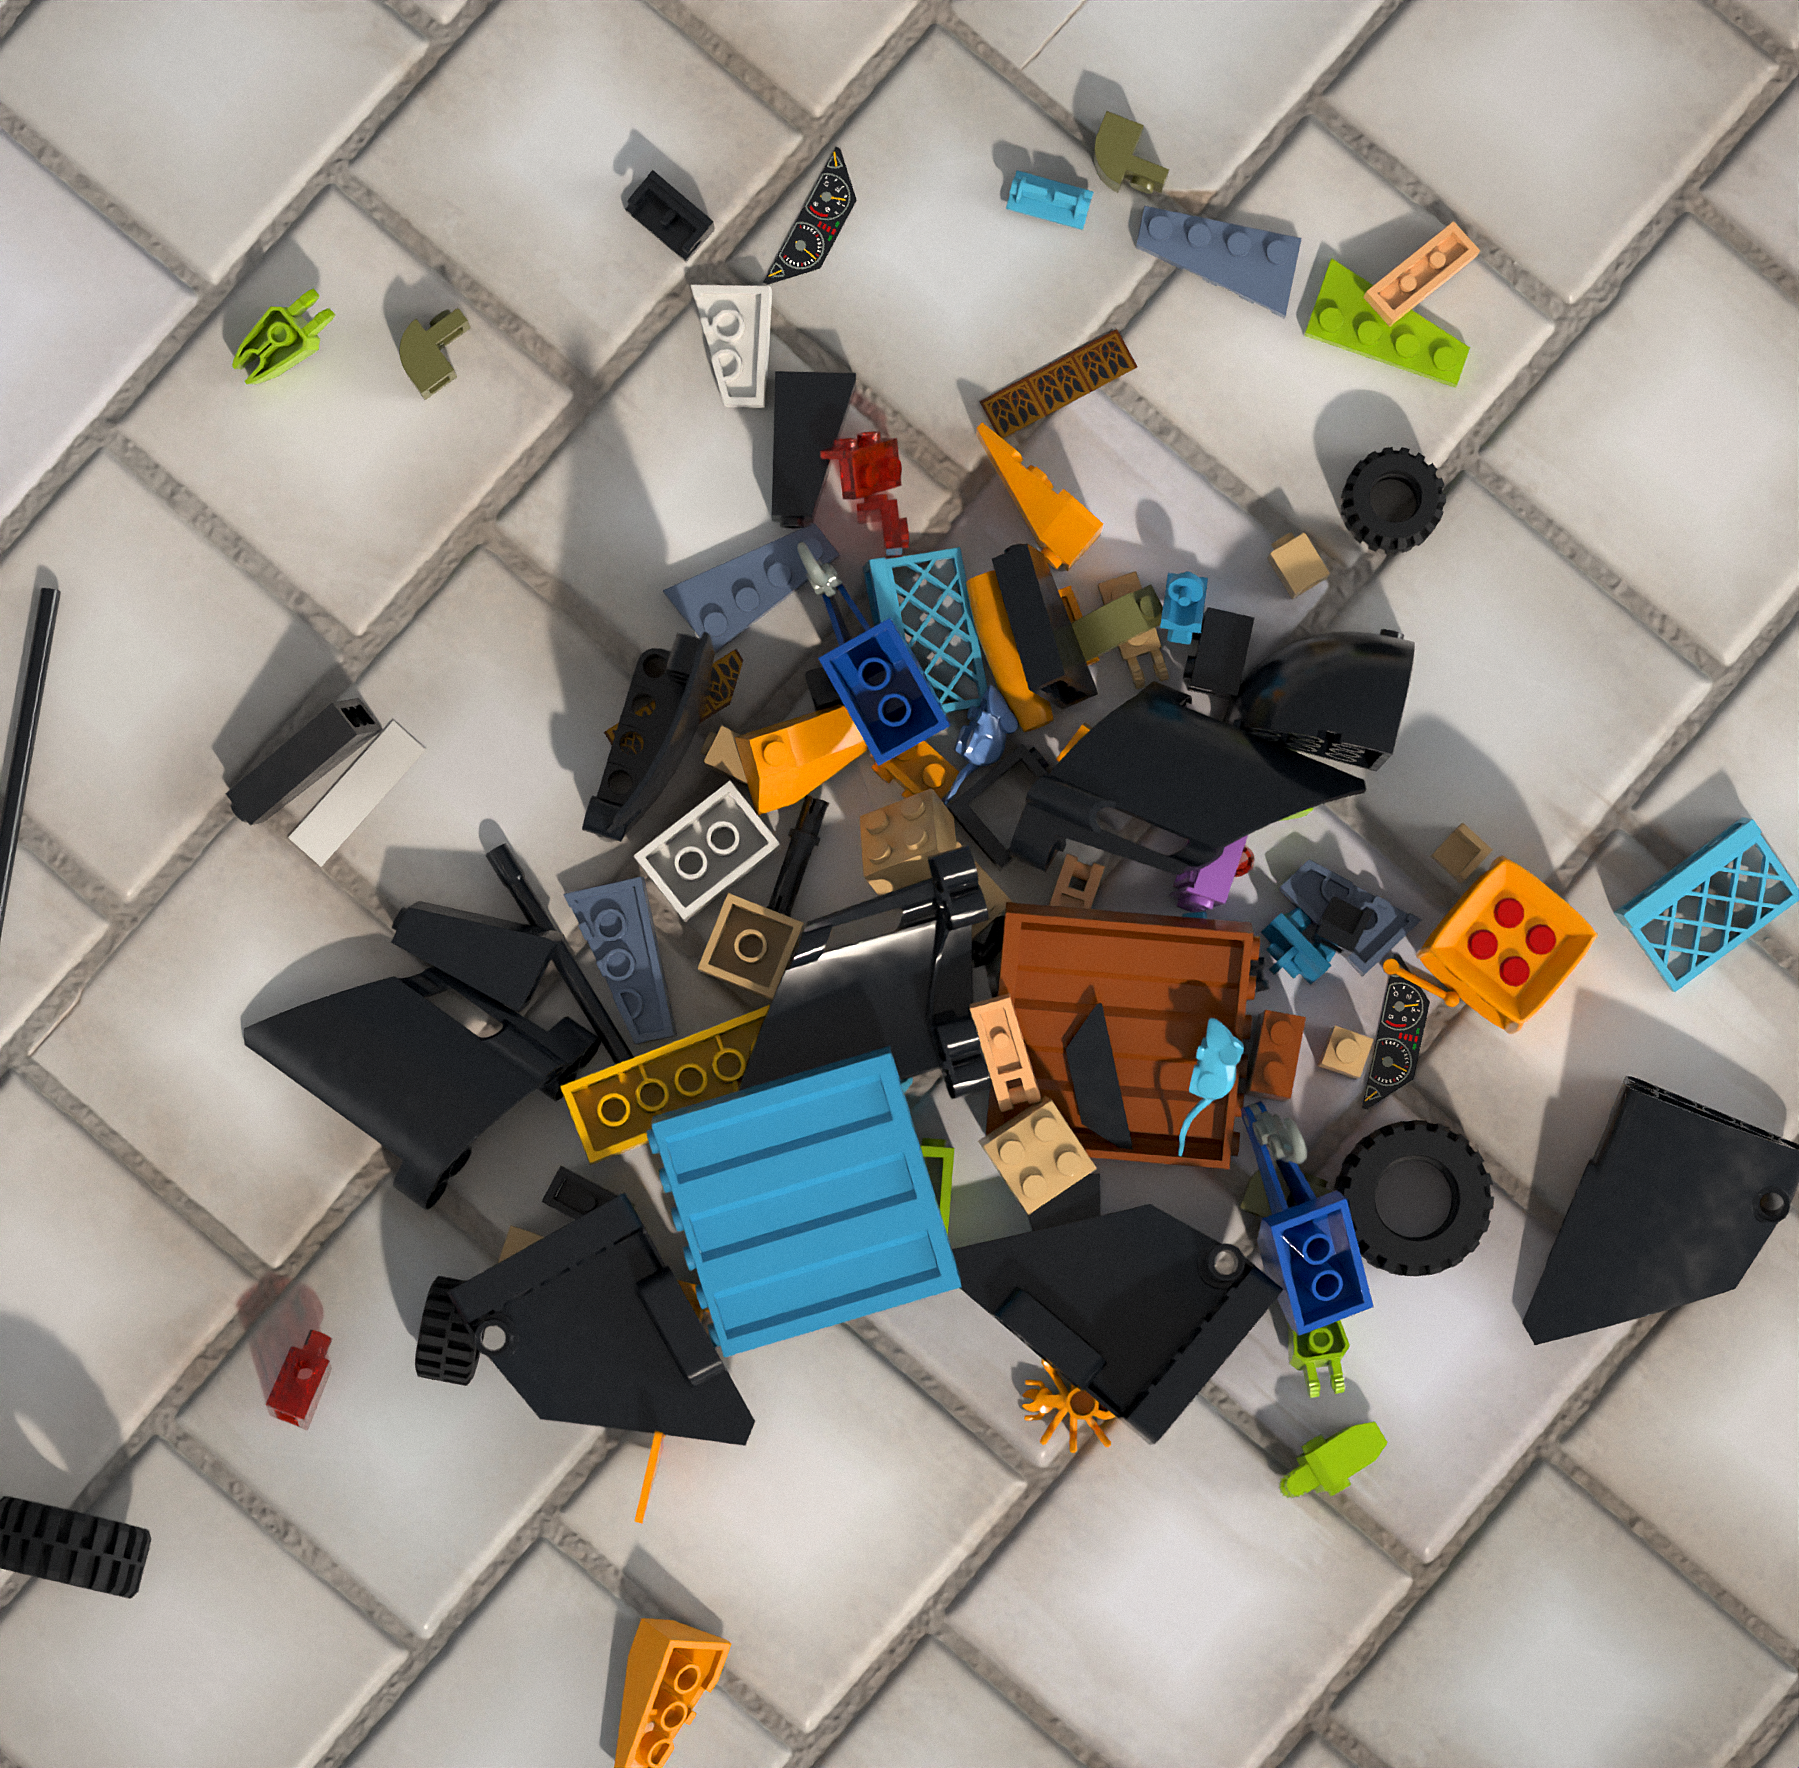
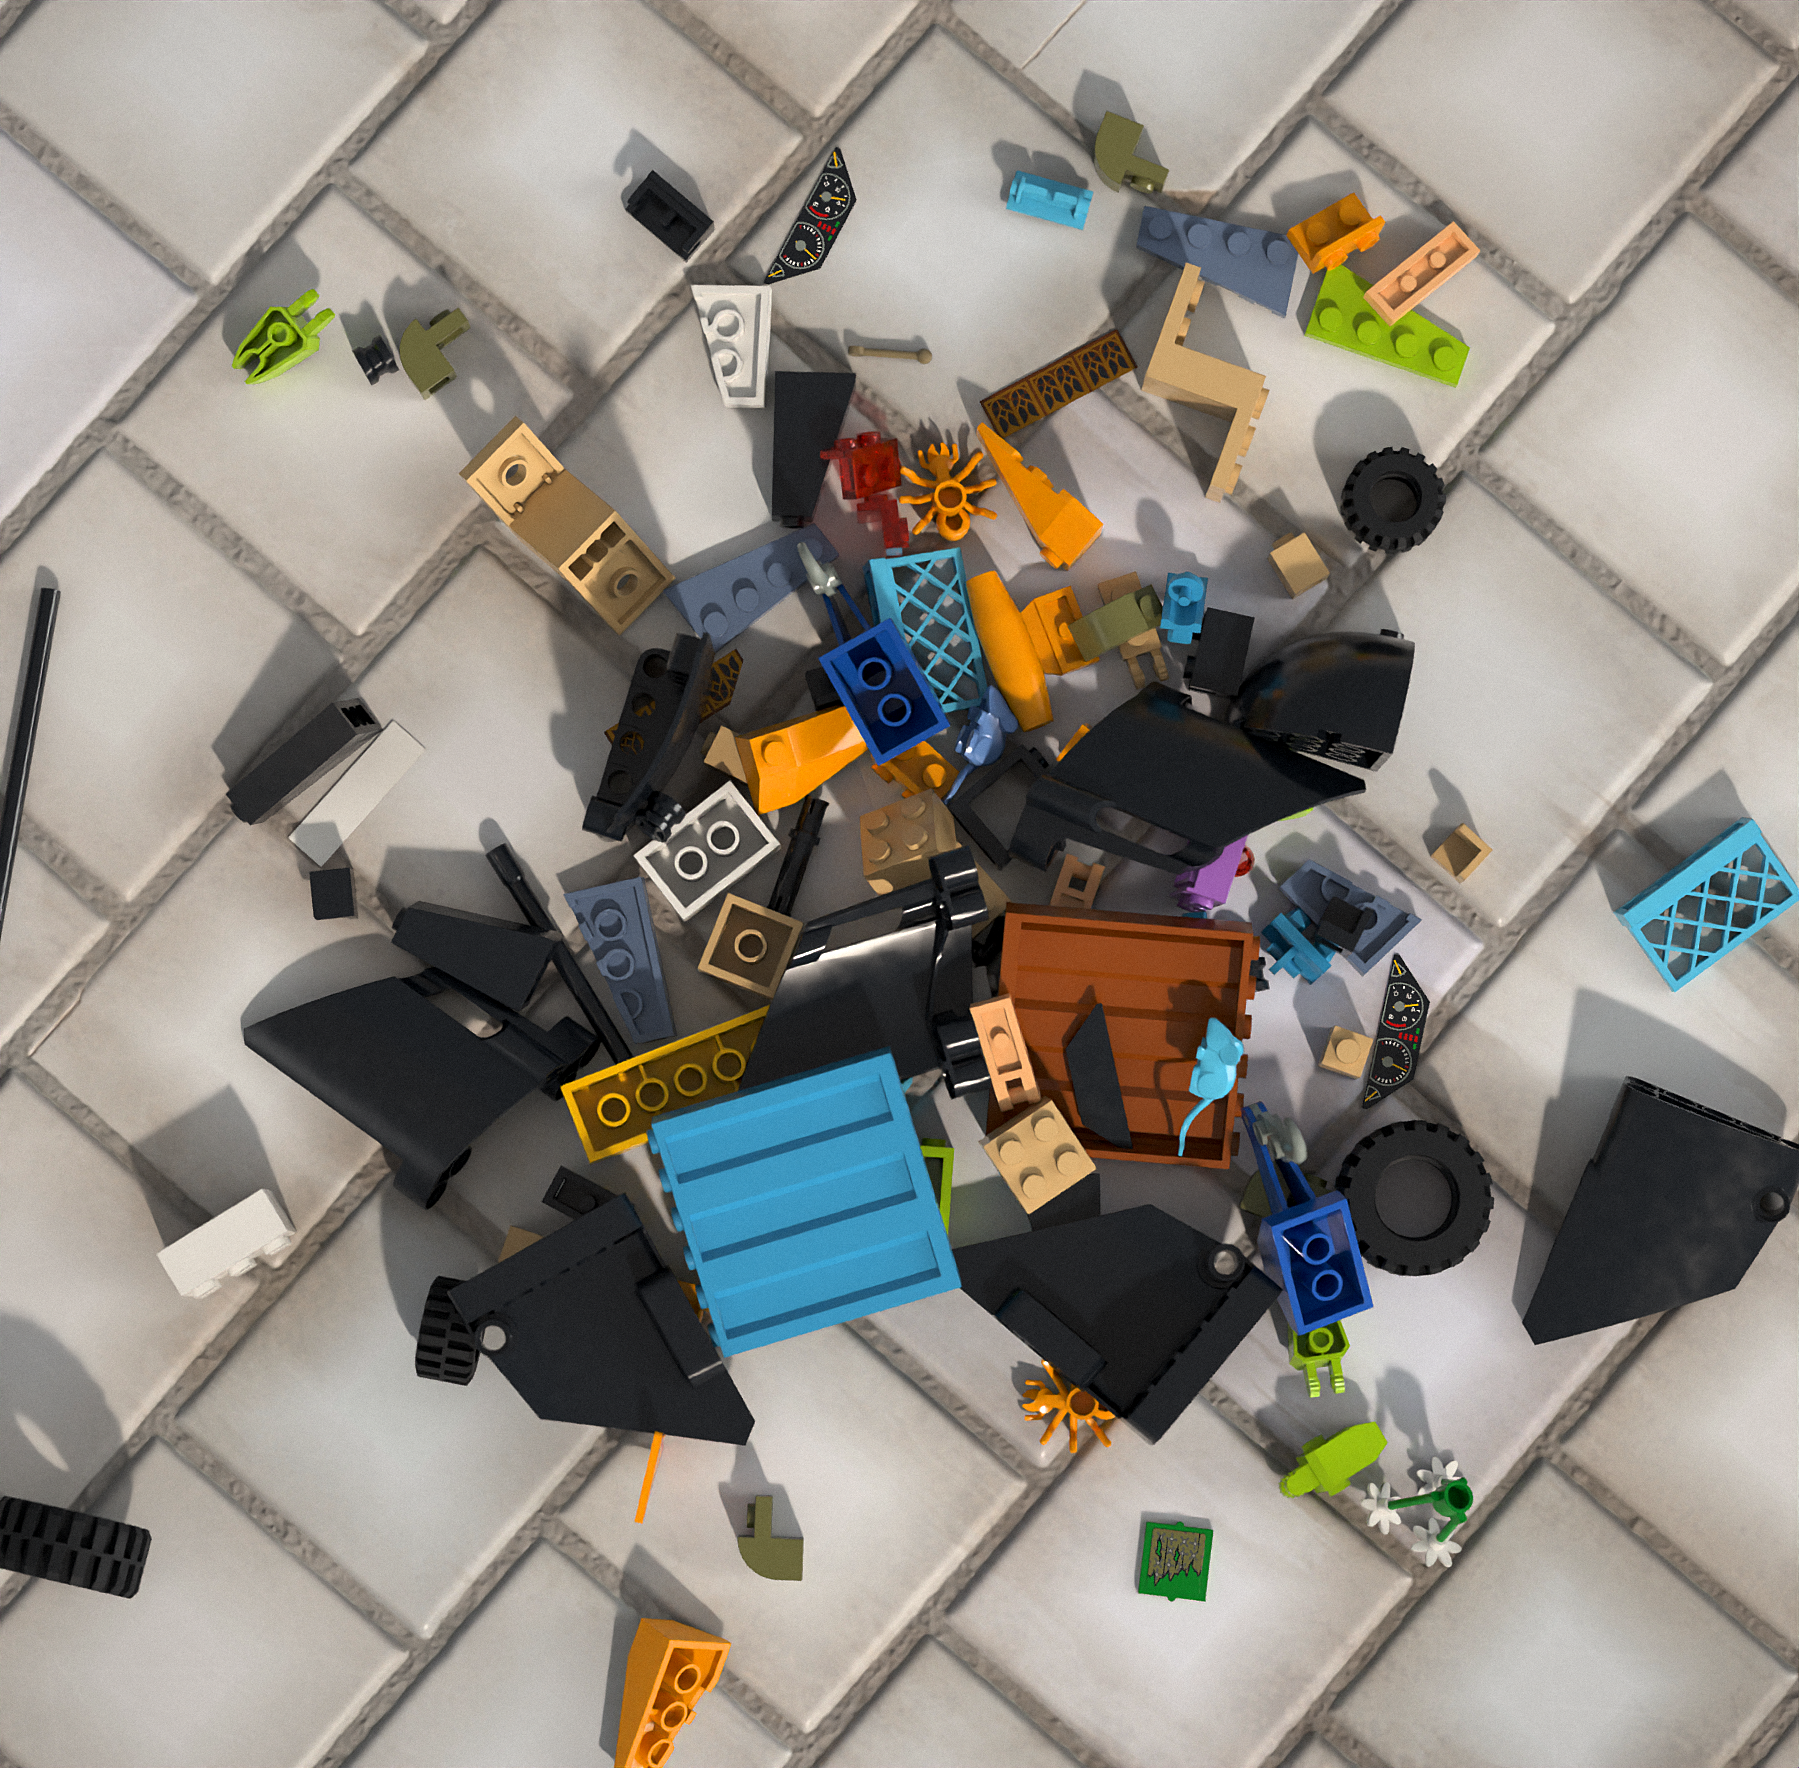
clear red torso [266,1330,333,1431] -> none
black slope [992,543,1098,710] -> none
dark orange brick [1244,1009,1306,1102] -> none
light orange hinge [1382,958,1460,1007] -> none
light orange piece [1415,855,1598,1034] -> none
none -> white brick [156,1189,297,1299]
none -> black panel [309,868,358,920]
none -> black wheel [352,335,399,386]
none -> tan bracket [459,416,675,636]
none -> black wheel [633,791,686,843]
none -> olive brick [738,1495,804,1581]
none -> dark tan hinge [848,346,932,364]
none -> light orange animal [899,442,997,541]
none -> piece [1138,1521,1214,1602]
none -> tan bracket [1141,262,1270,503]
none -> light orange bracket [1286,192,1386,274]
none -> white plant [1361,1456,1473,1567]

